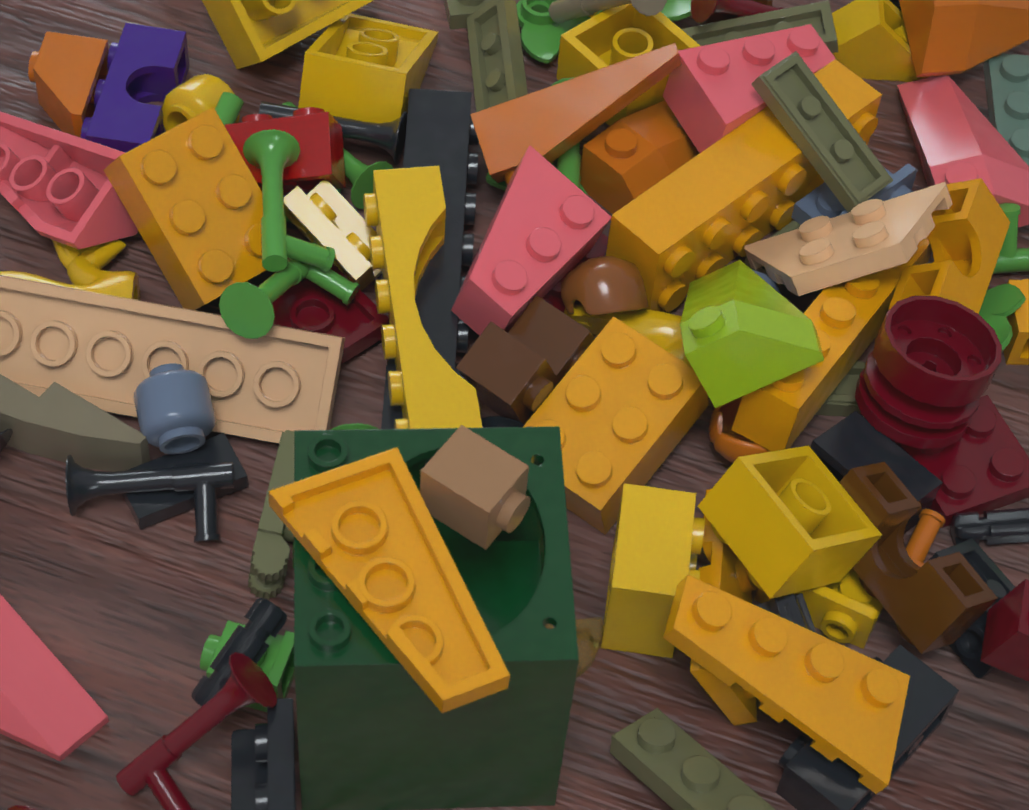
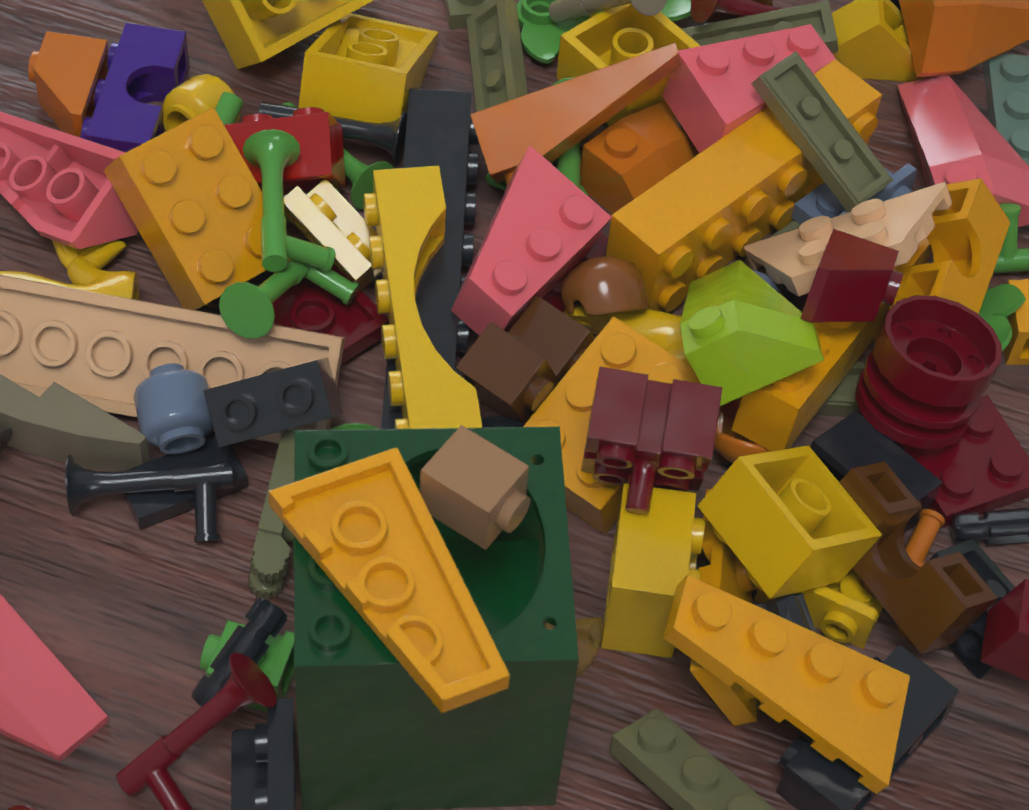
none -> black brick [203,358,343,447]
none -> dark red brick [581,366,723,515]
none -> dark red slope [800,229,904,323]

